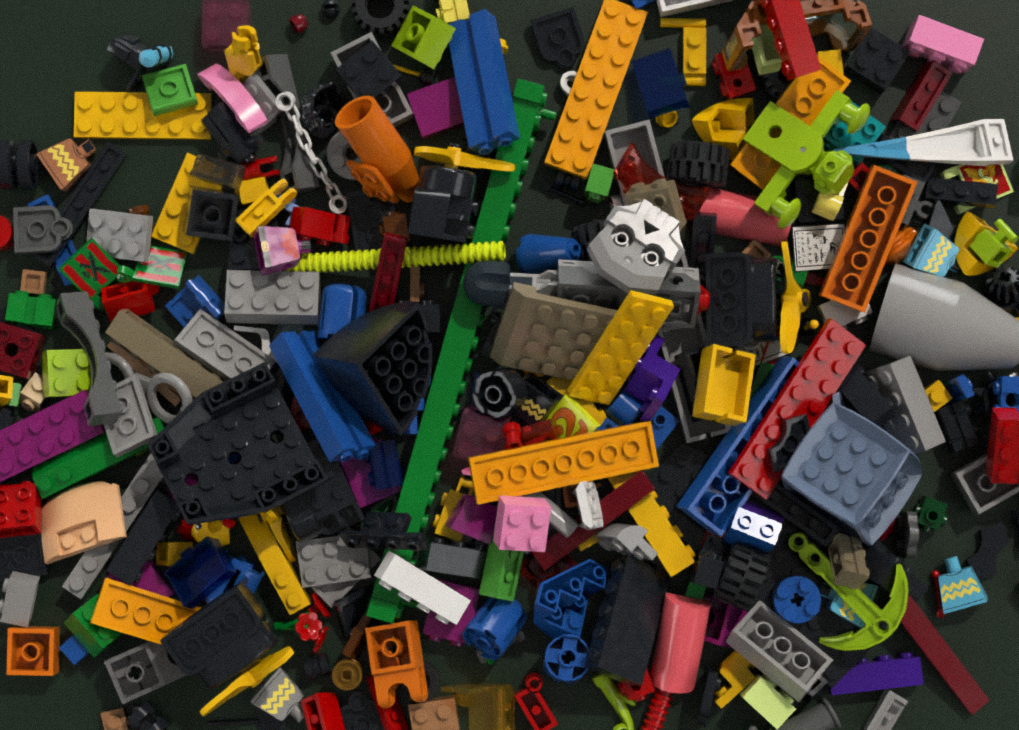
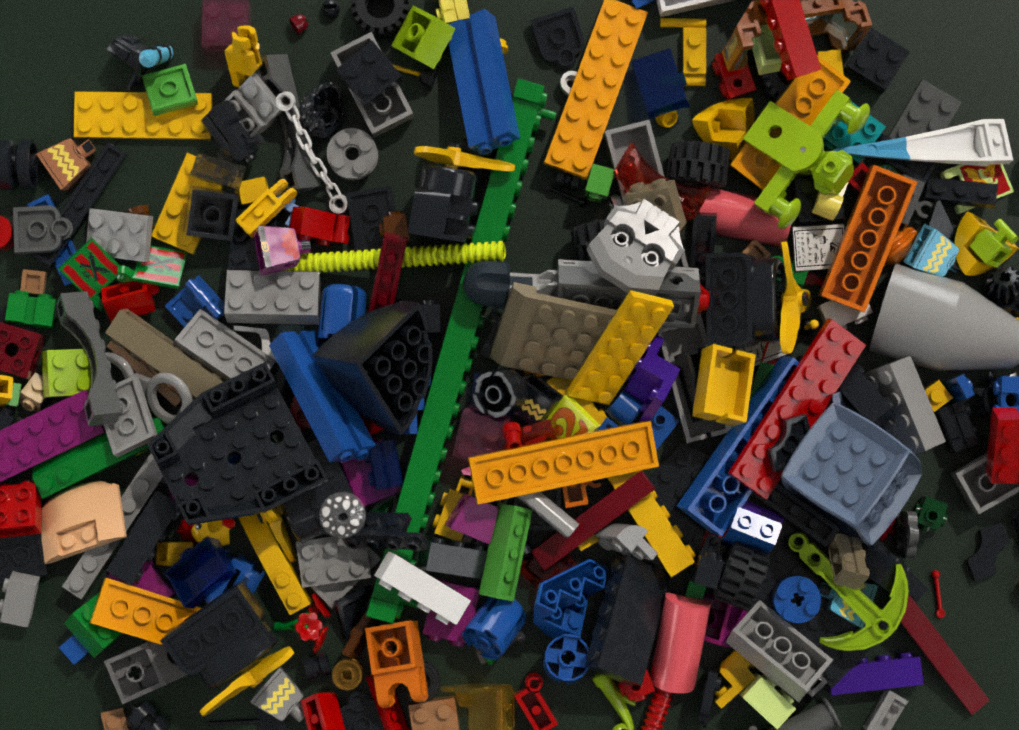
orange brick [6,626,60,676] -> none
bright pink slope [197,64,268,133] -> none
red hinge [236,155,280,182] -> none
orange piece [335,96,420,203] -> none
magenta brick [407,77,464,140] -> none
medium nougat plate [410,264,425,303] -> none
bright pink brick [493,495,551,552] -> none
blue cone [516,234,581,274] -> none
white slope [572,481,603,531] -> none
dark red panel [890,60,952,132] -> none
bright pink brick [902,15,984,74] -> none
medium azure torso [938,556,988,614] -> none
none -> clear dish [319,492,366,538]

